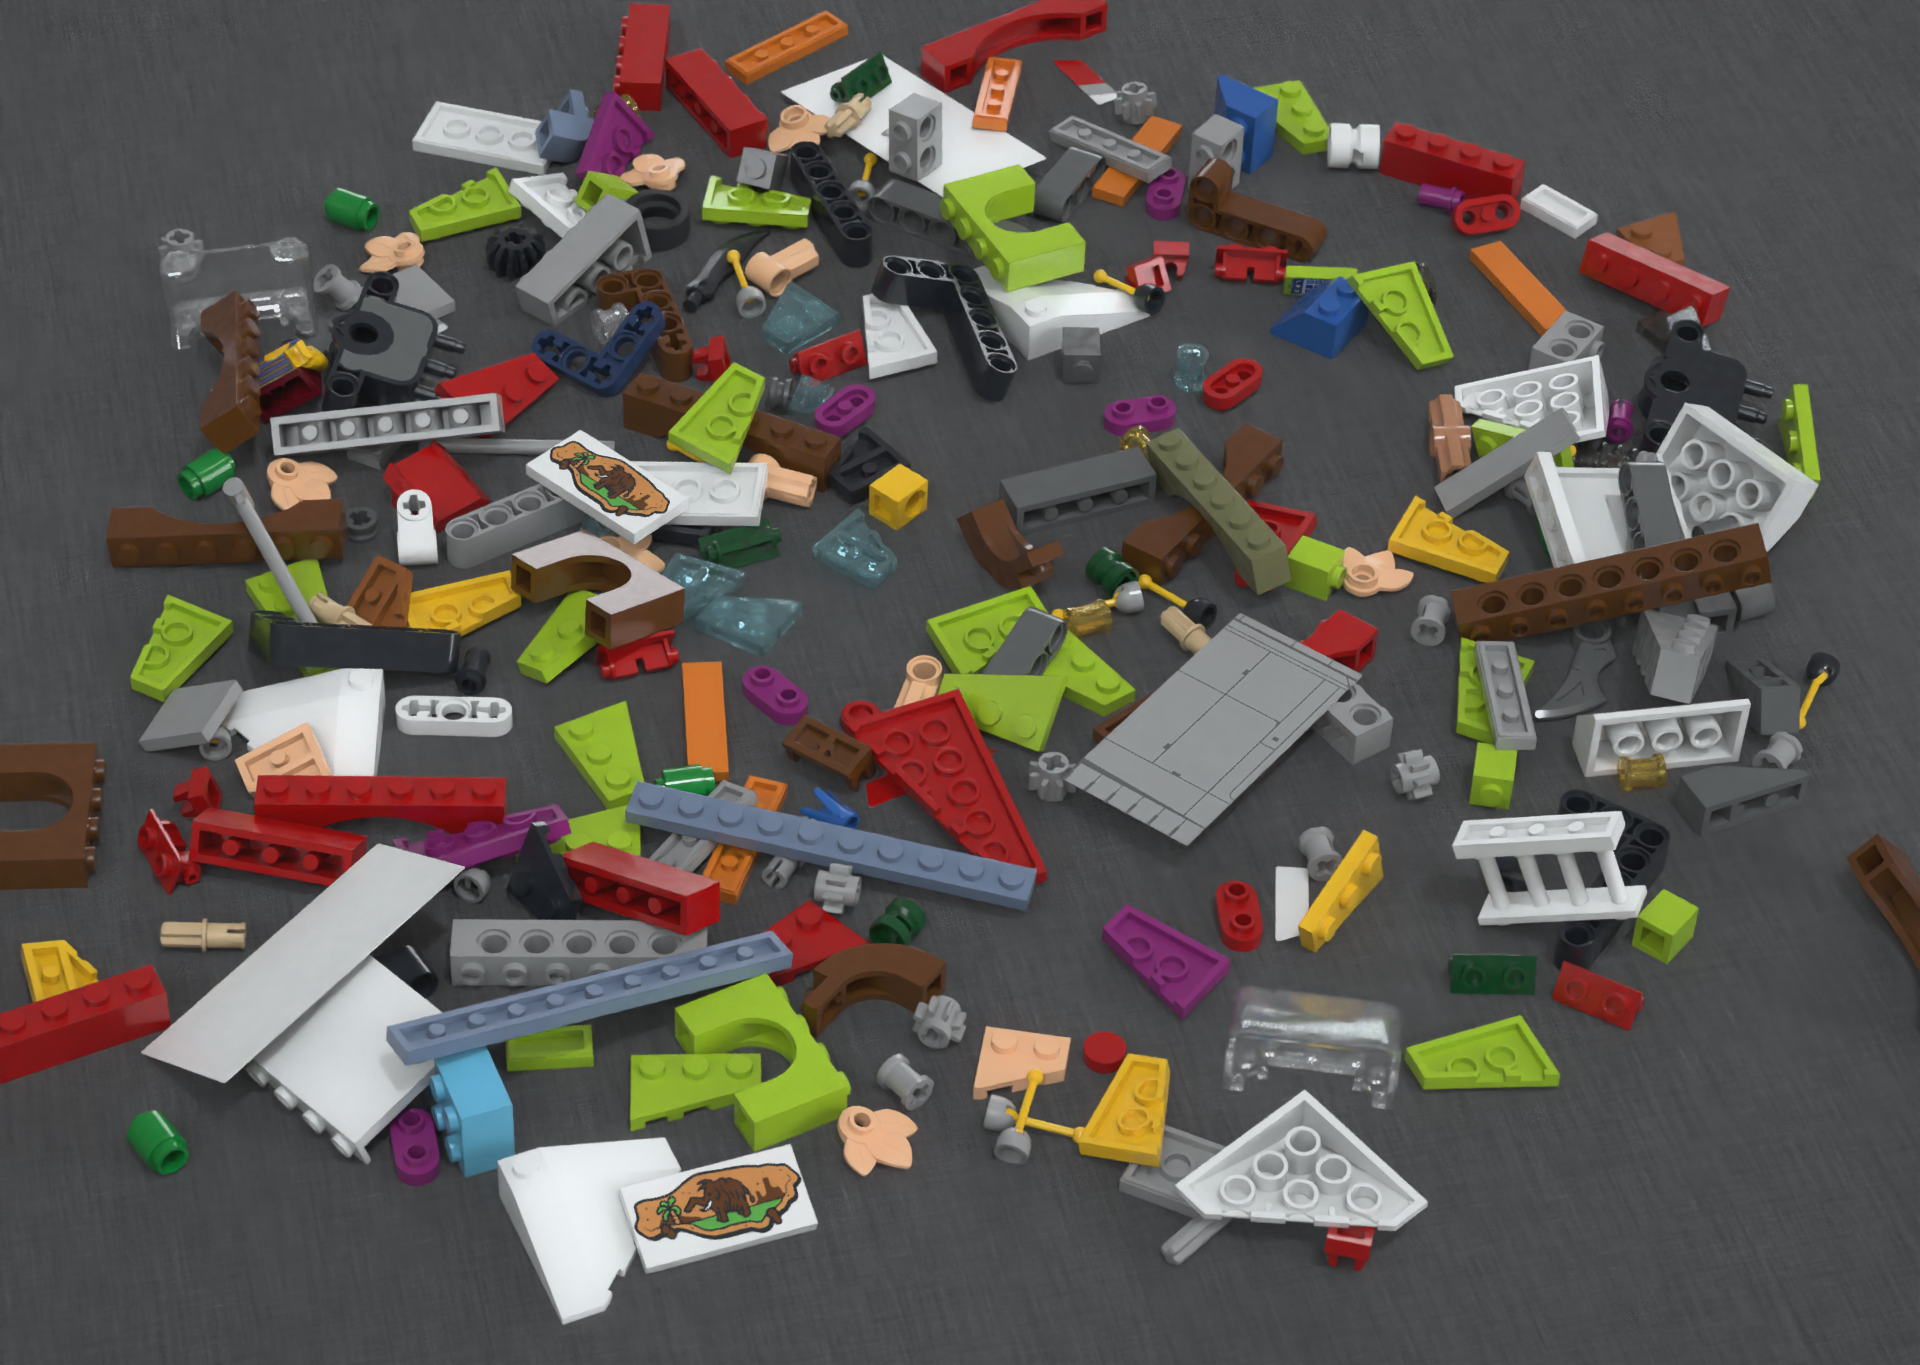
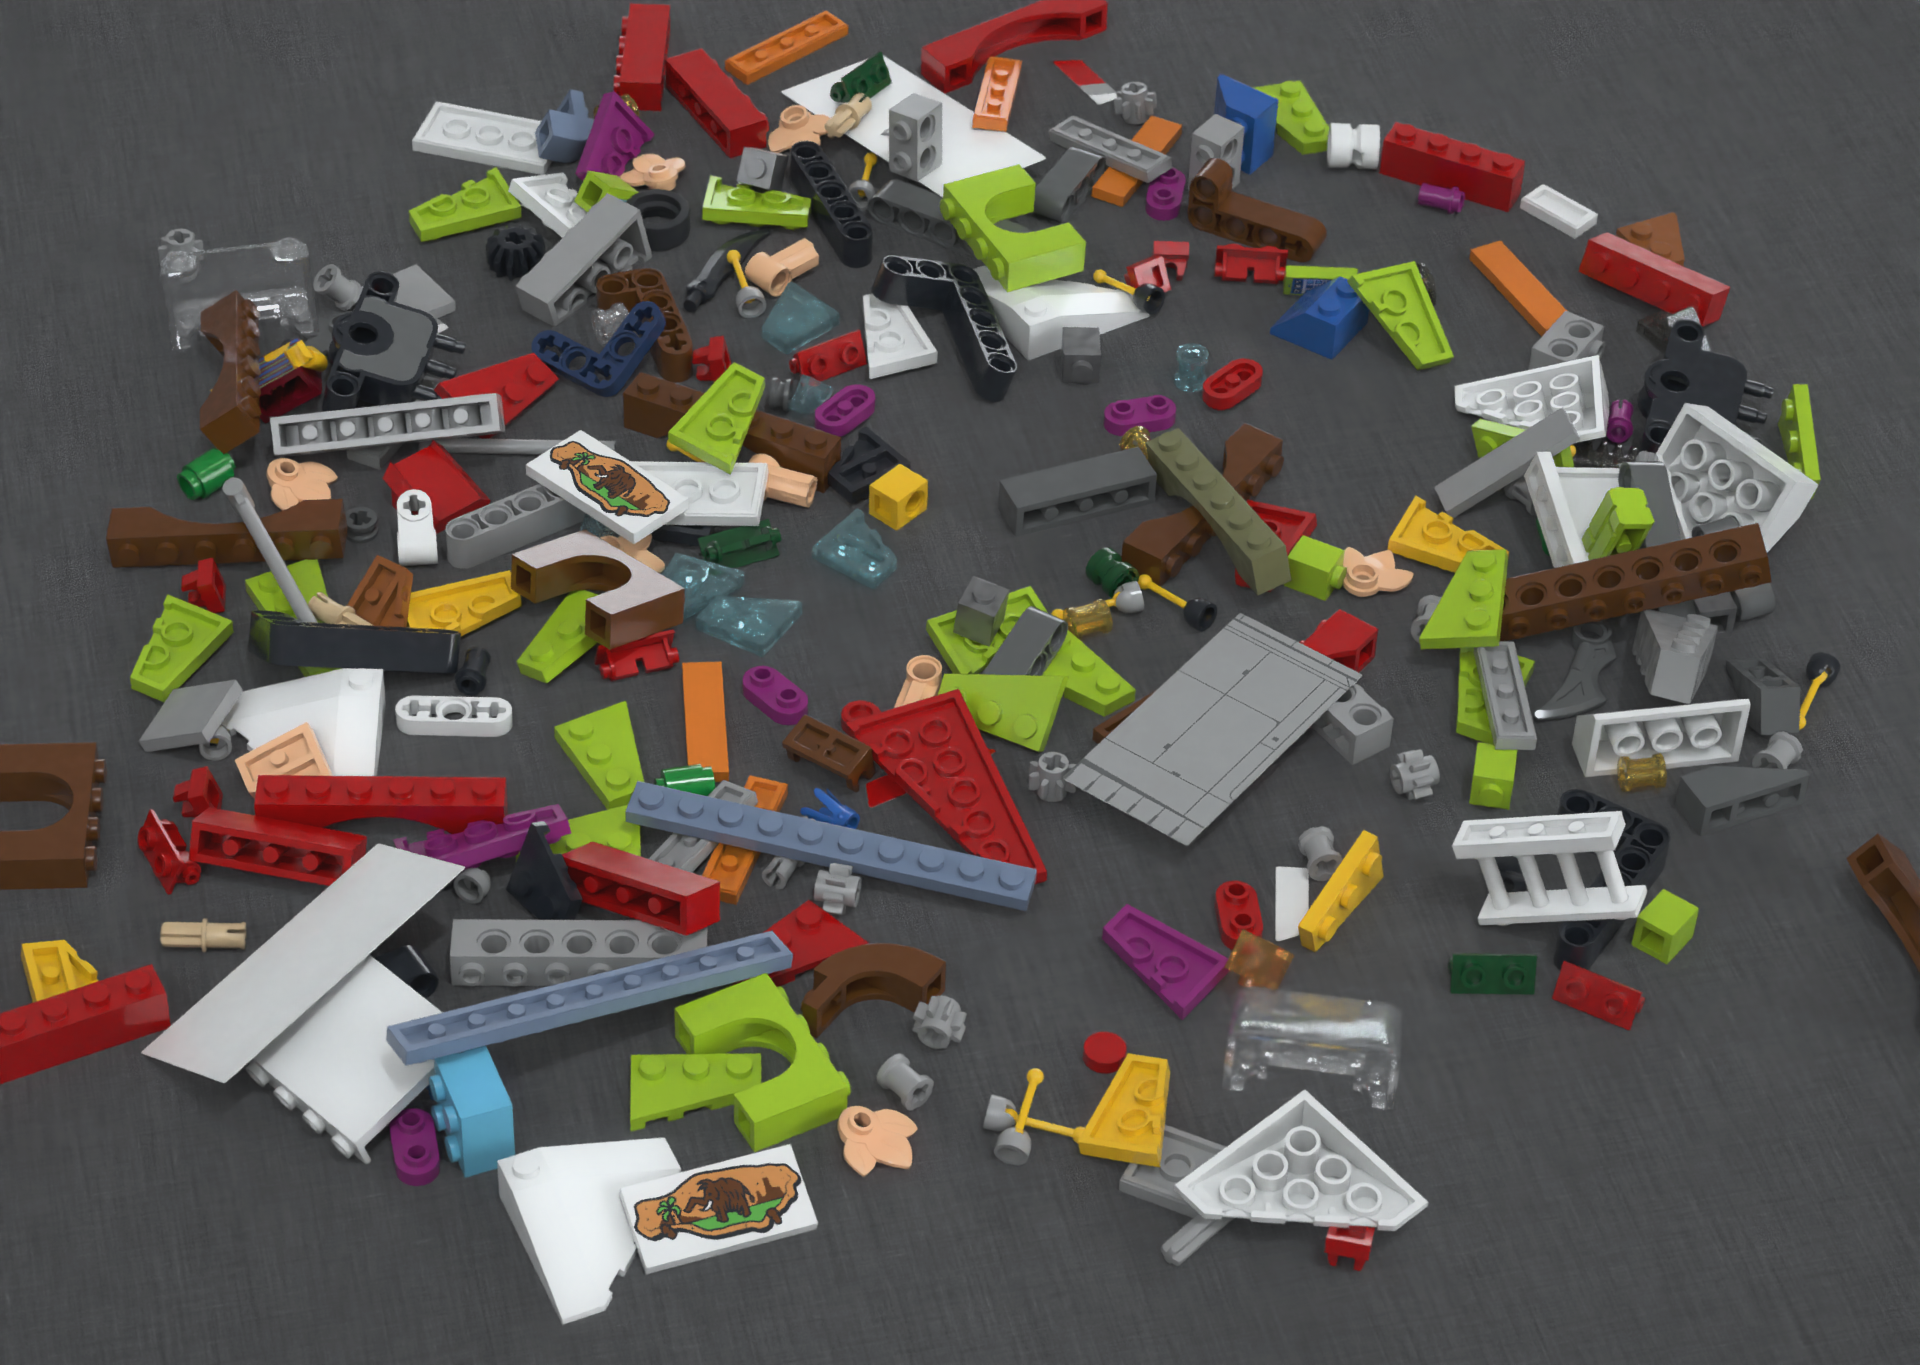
green brick [126,1110,189,1175] -> none
green brick [324,188,380,231] -> none
light nougat plate [359,232,425,273] -> none
lime tile [506,1024,594,1072] -> none
dark green wheel [869,897,927,946] -> none
reddish brown arch [957,498,1065,590] -> none
light nougat wing [973,1026,1071,1100] -> none
tan axle [1160,606,1211,655] -> none
lime wing [1404,1015,1560,1090] -> none
nougat piece [1428,394,1471,483] -> none
red plate [1450,194,1521,236] -> none
none -> red tile [181,558,226,613]
none -> flat silver brick [953,576,1009,646]
none -> clear orange brick [1224,930,1294,994]
none -> lime wing [1419,549,1508,649]
none -> lime brick [1582,487,1655,560]

